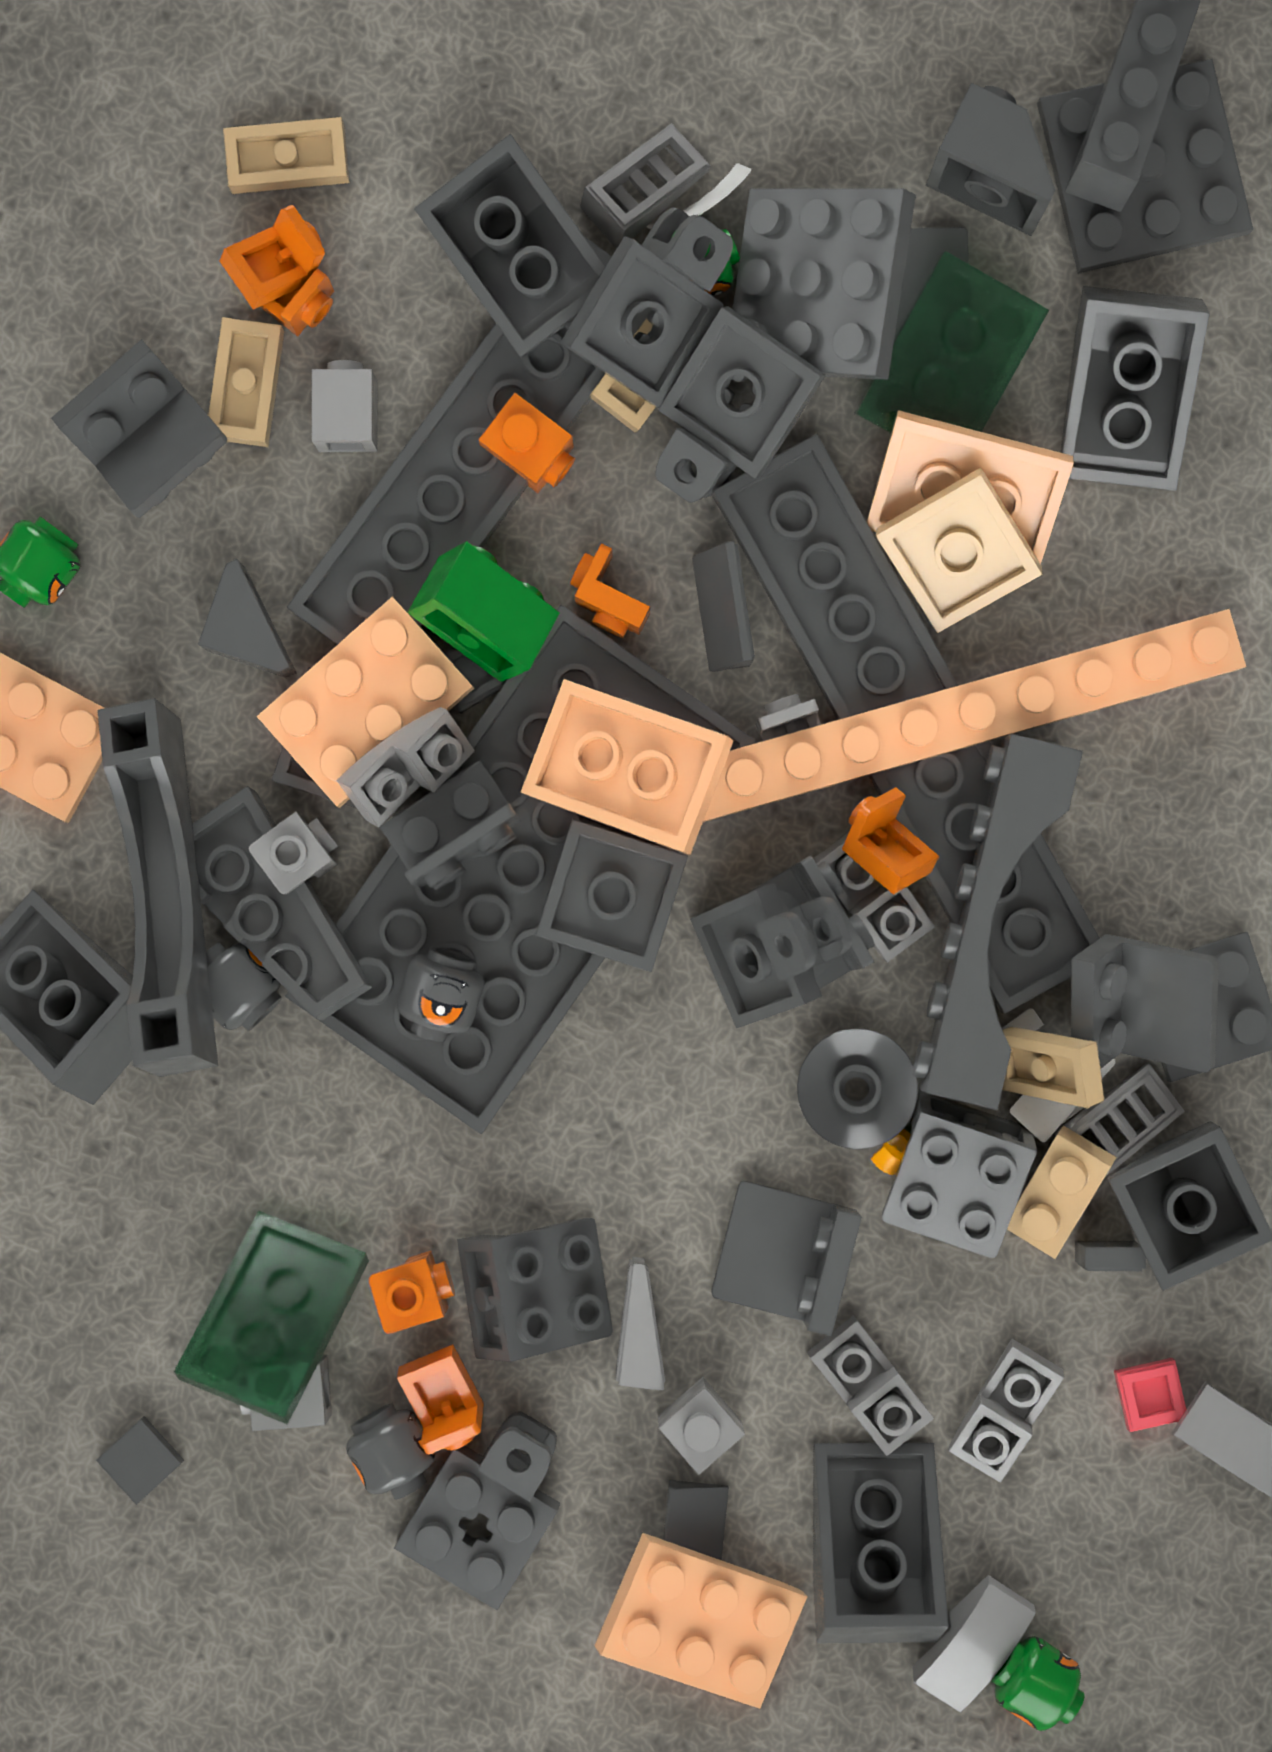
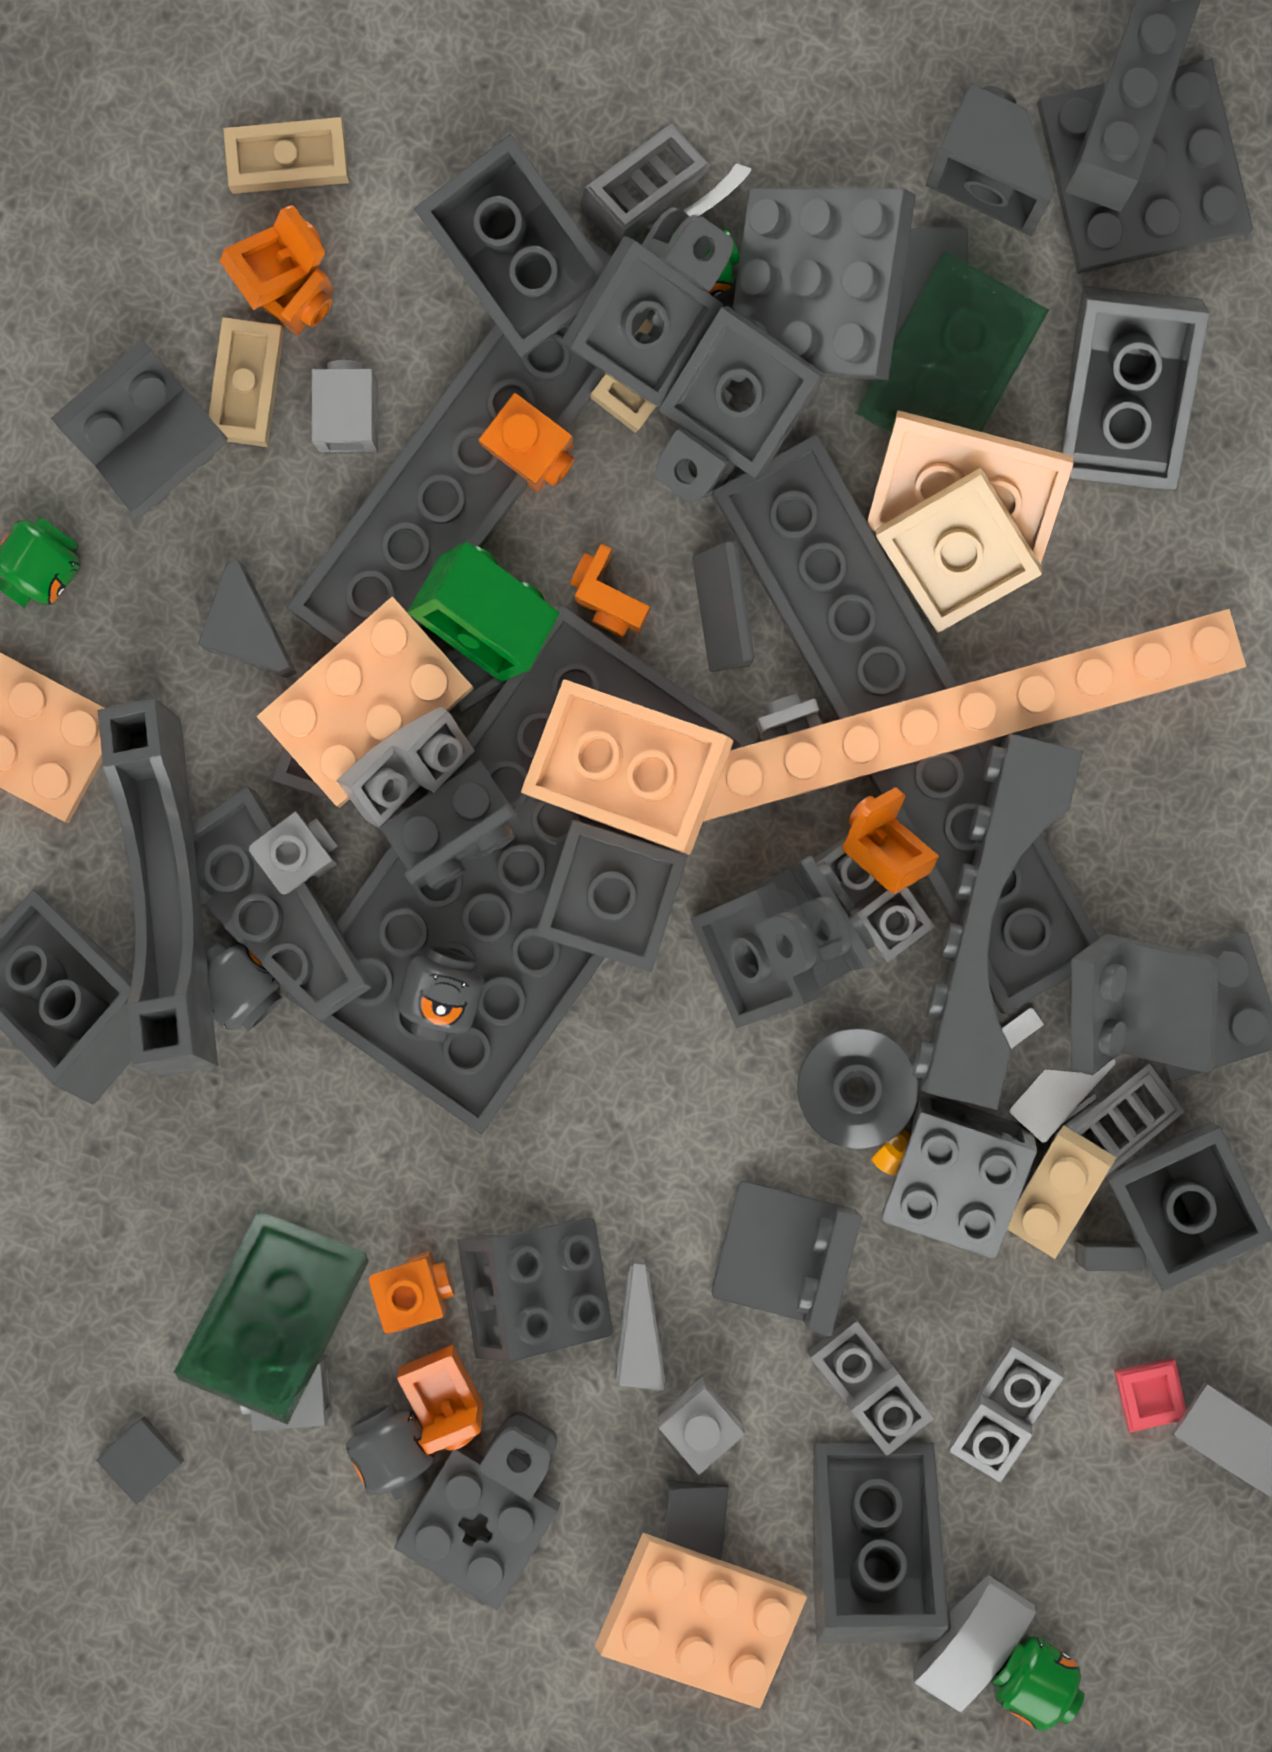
tan plate [1002,1027,1104,1108] -> none

